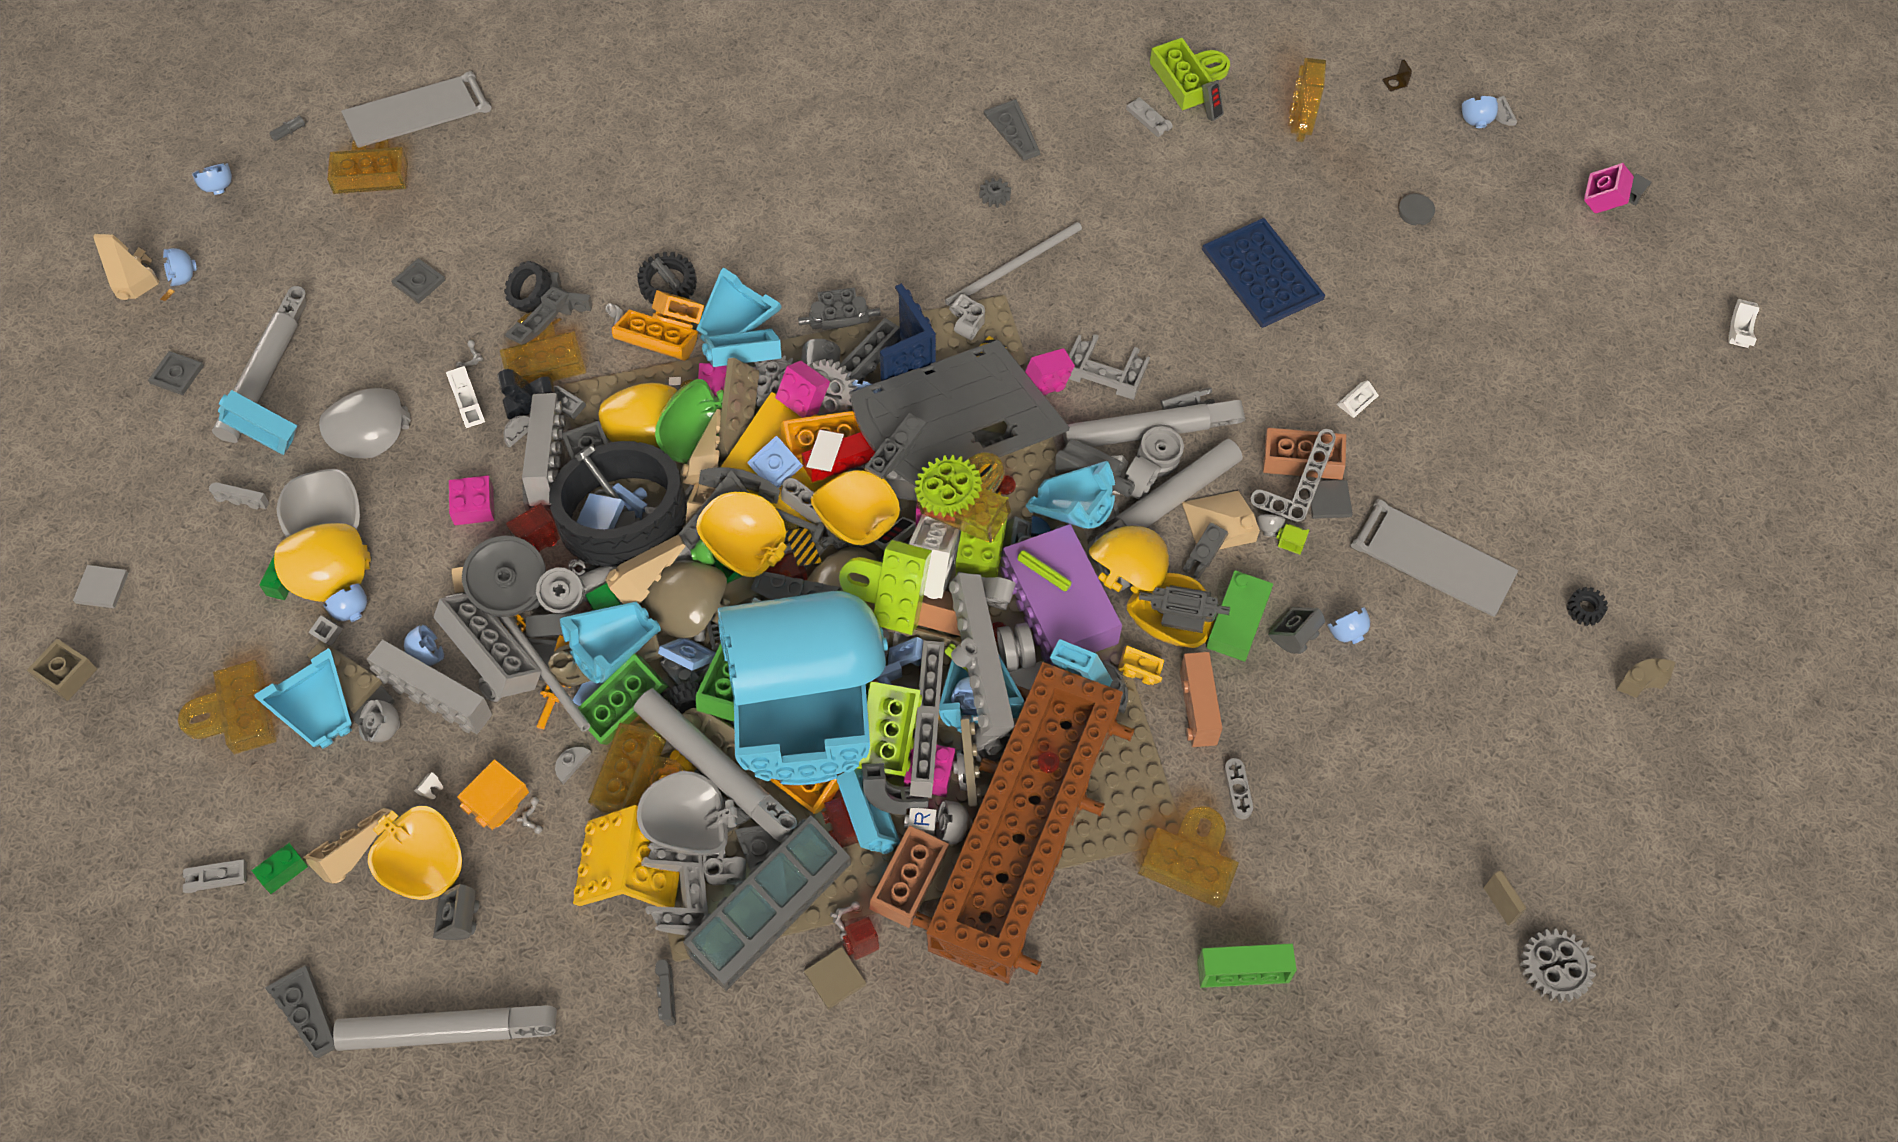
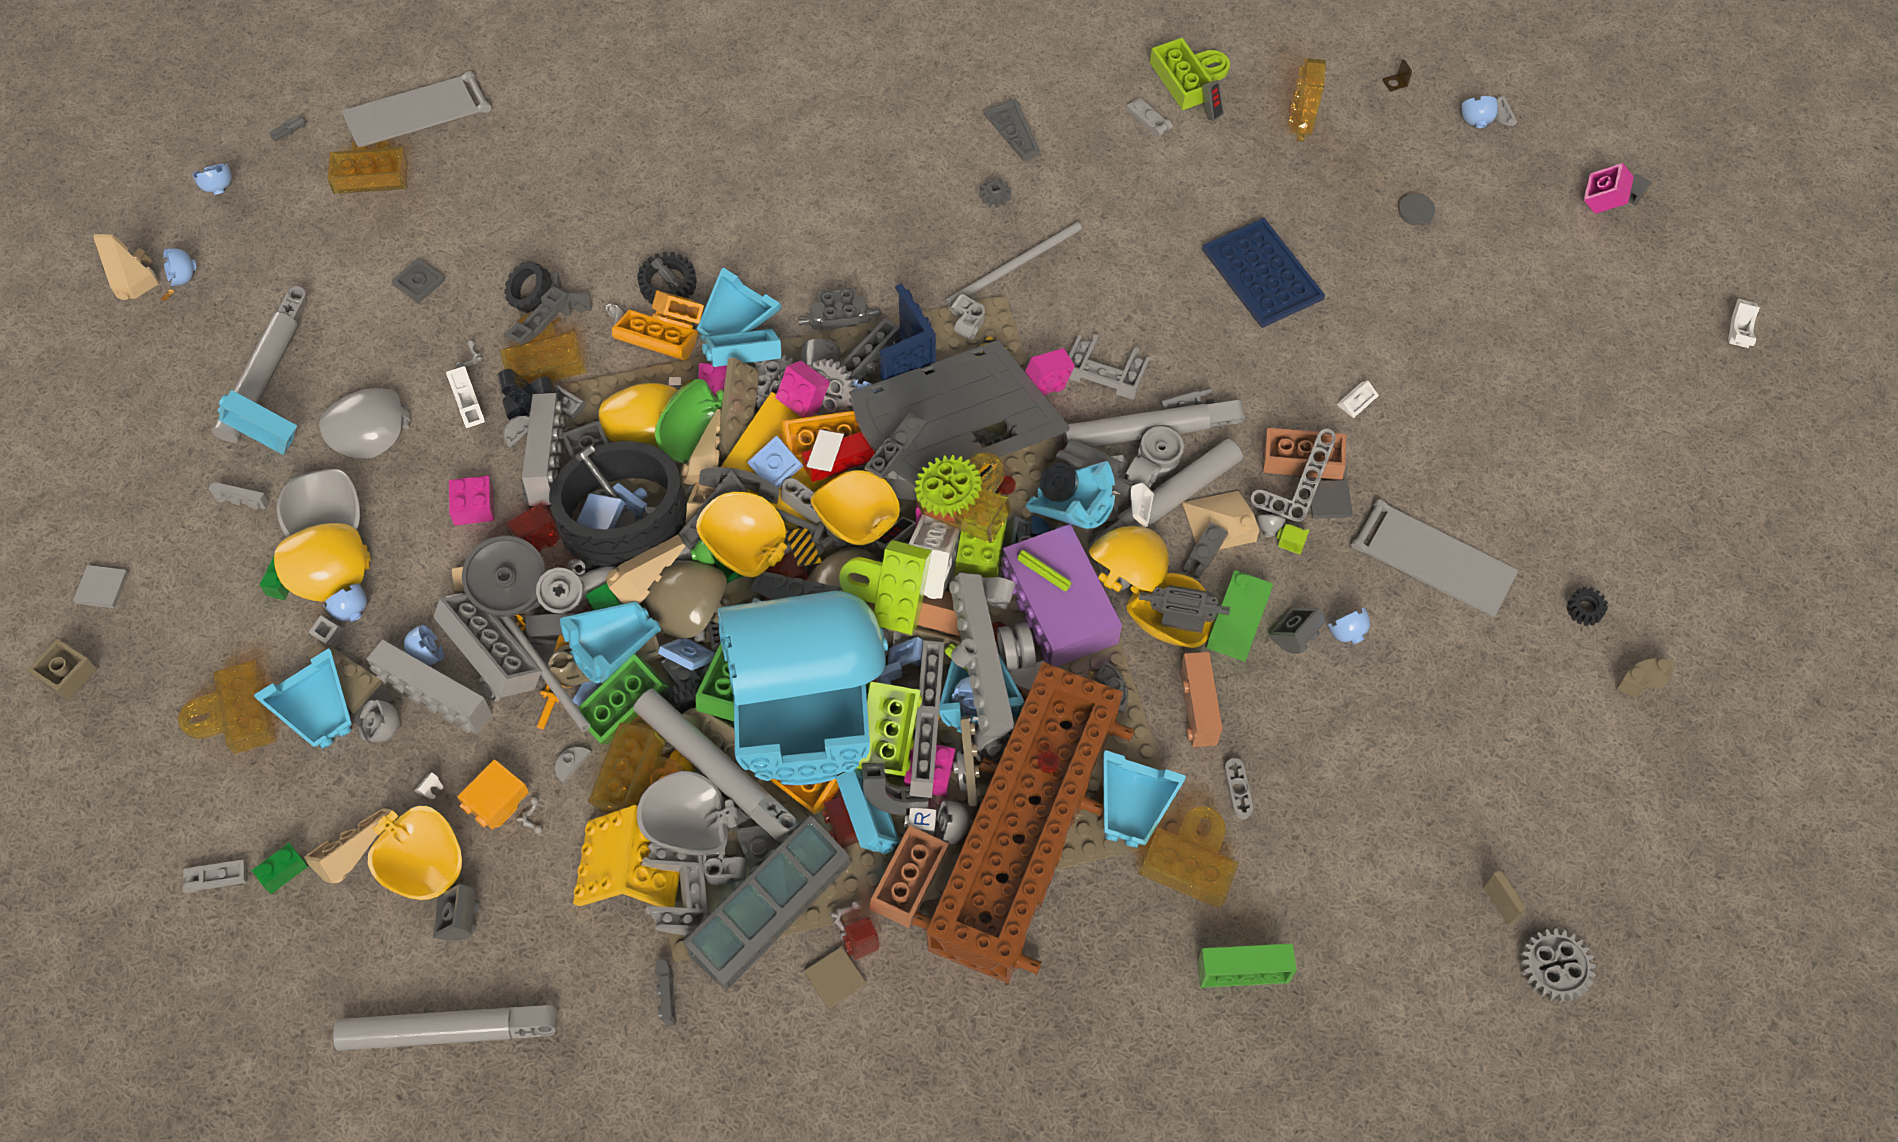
dark grey tile [148,351,204,395] -> none
dark grey wing [265,965,335,1058] -> none
medium azure piece [1050,639,1113,687] -> none
yellow bracket [1118,646,1164,685] -> none
none -> black tile [1039,463,1079,503]
none -> medium azure cone [1102,750,1186,848]
none -> white slope [1131,483,1154,527]

